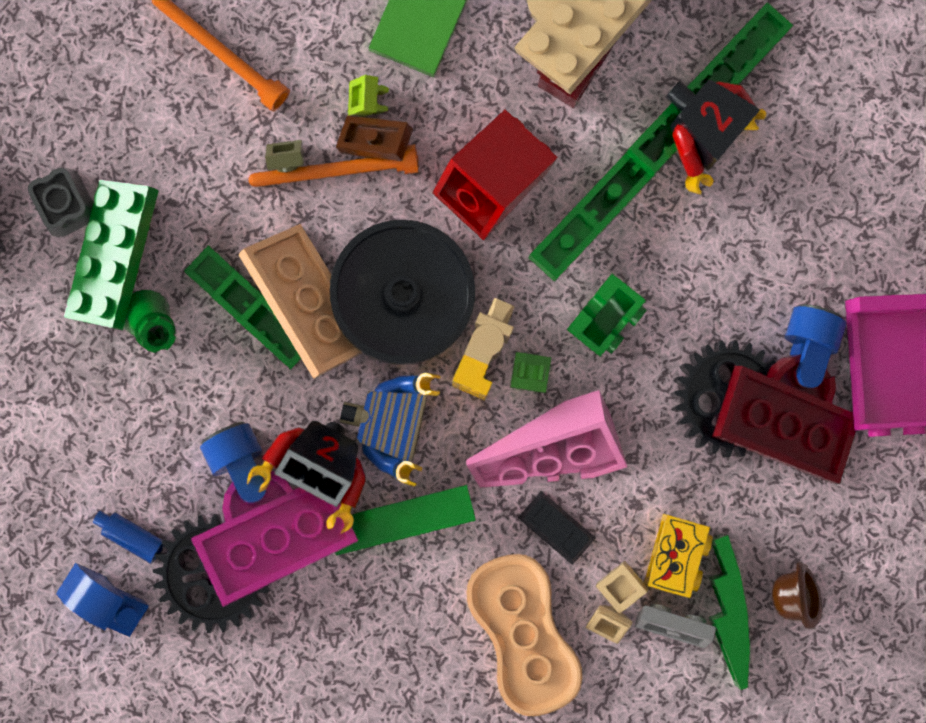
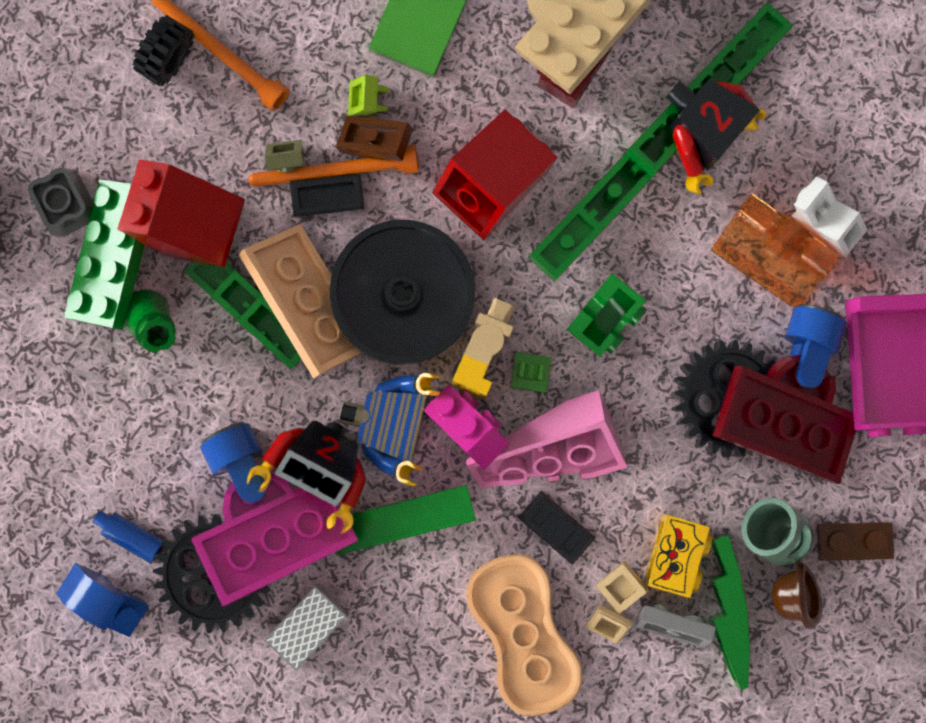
none -> red slope [117,159,245,268]
none -> black tyre [132,15,194,86]
none -> light grey panel [264,584,349,671]
none -> black tile [290,174,365,217]
none -> dark pink brick [423,384,509,470]
none -> clear orange panel [711,193,840,308]
none -> sand green piece [741,498,814,567]
none -> white brick [792,176,867,258]
none -> reddish brown plate [817,522,894,561]

